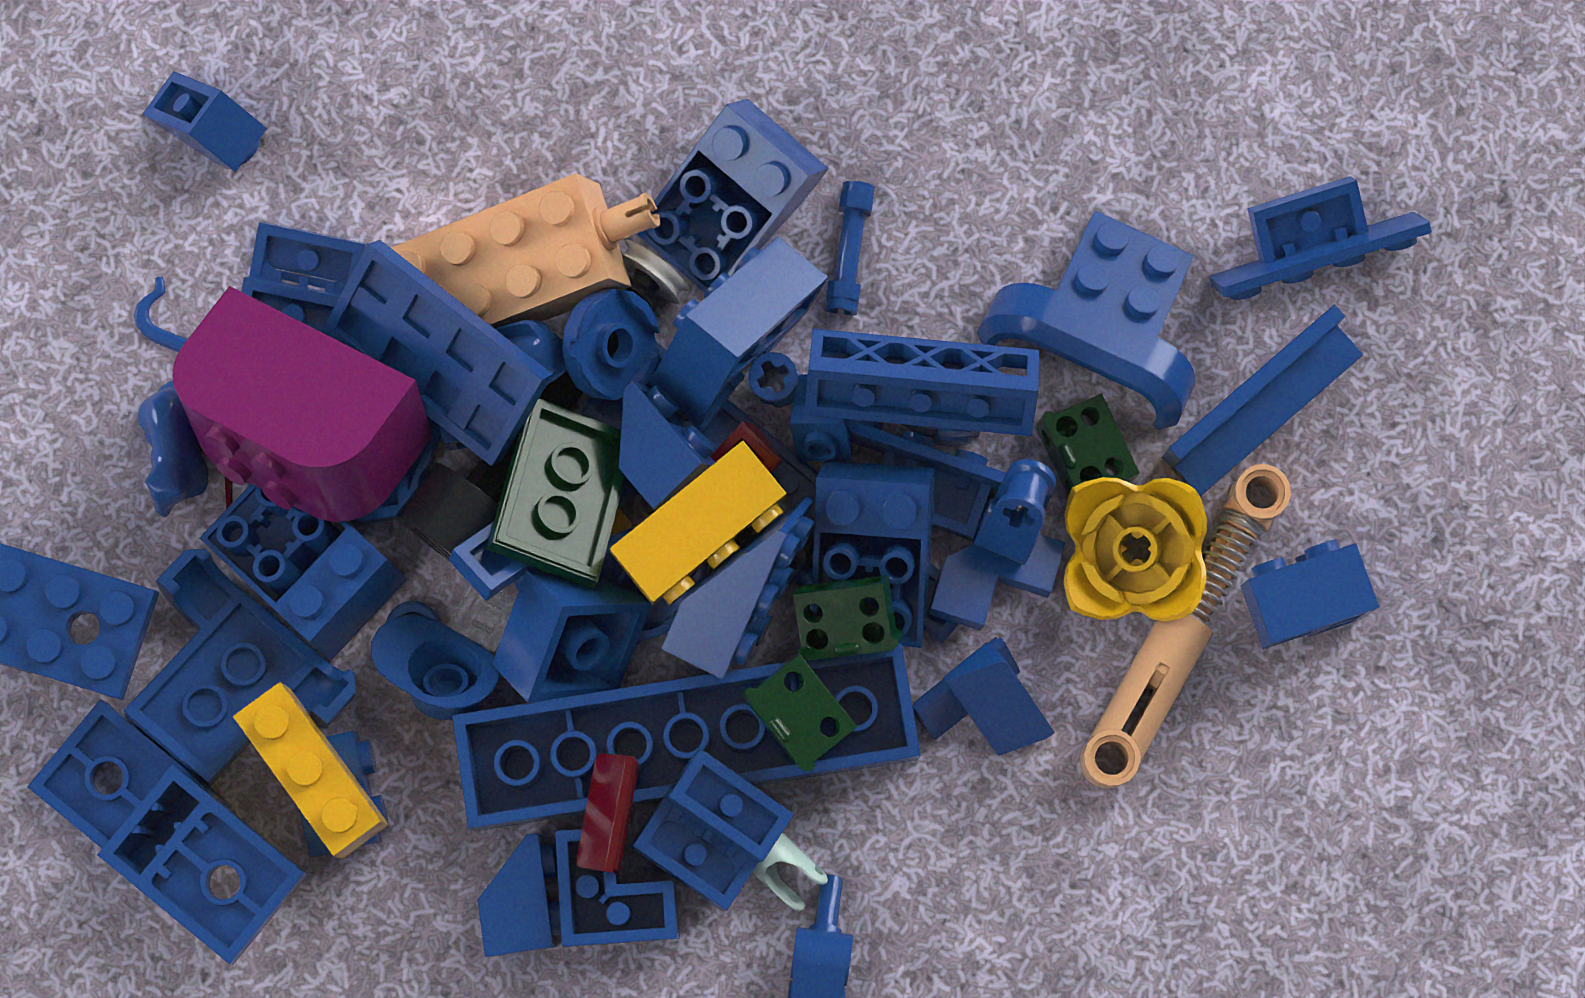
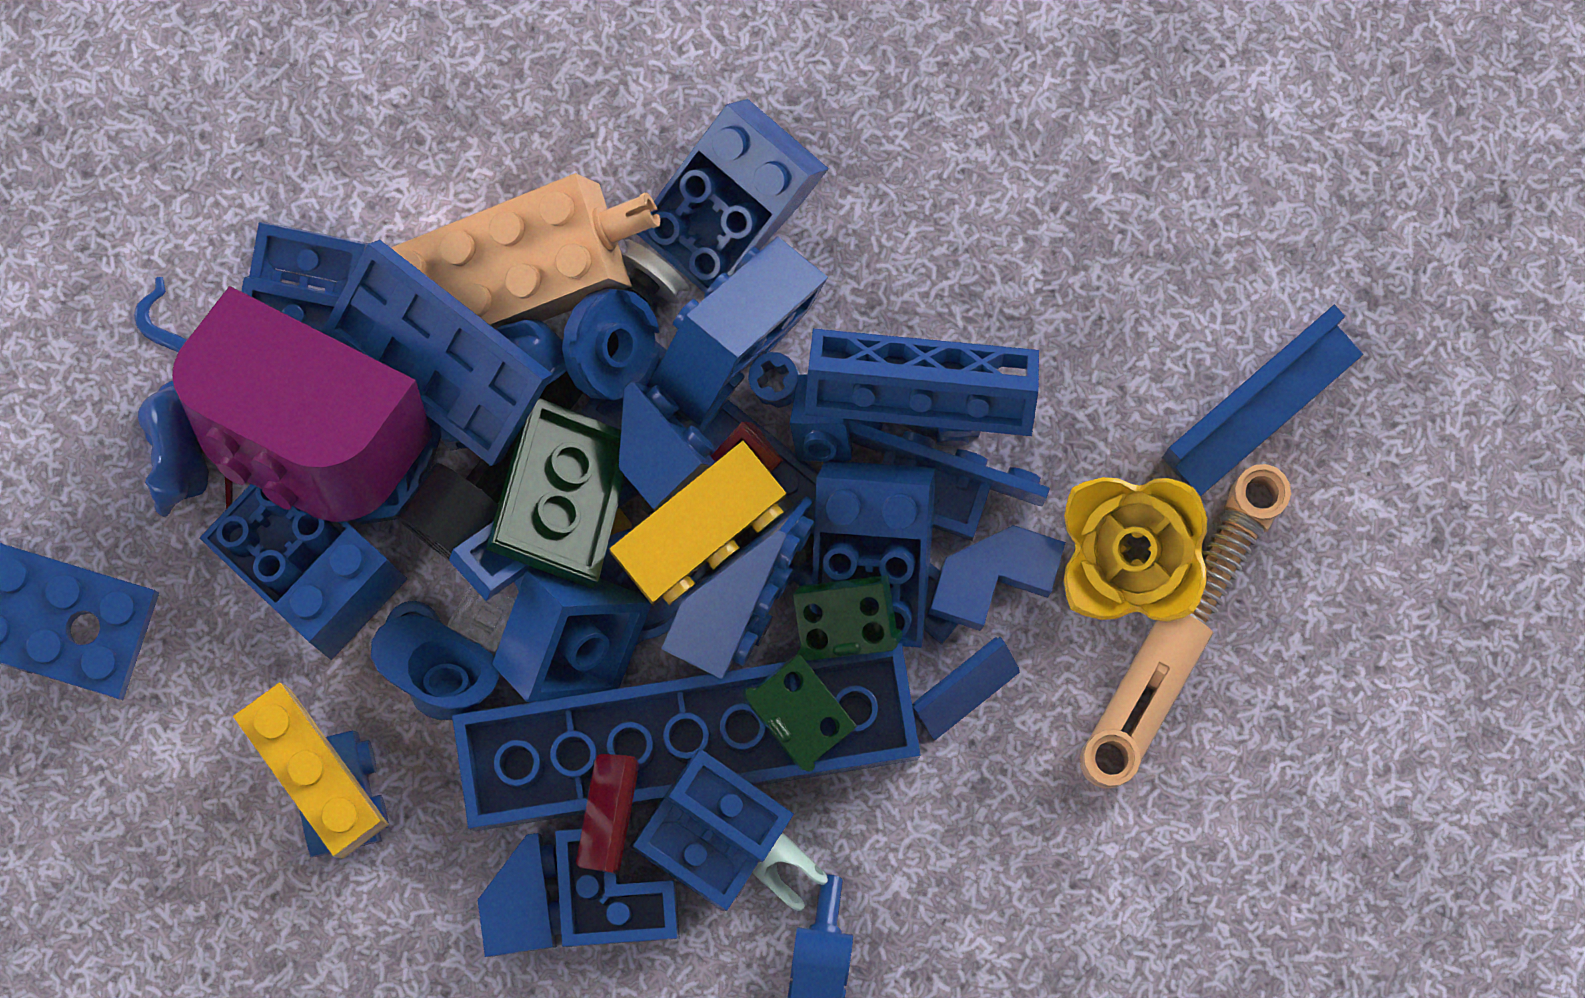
blue bracket [27,699,308,965] -> none
blue piece [124,549,356,787] -> none
blue slope [142,71,267,172] -> none
blue bar [824,181,875,316] -> none
blue slope [943,642,1055,756] -> none
blue piece [972,459,1057,565] -> none
blue piece [977,211,1195,430] -> none
dark green piece [1036,394,1140,496] -> none
blue bracket [1209,176,1432,300] -> none
blue brick [1240,539,1380,650] -> none

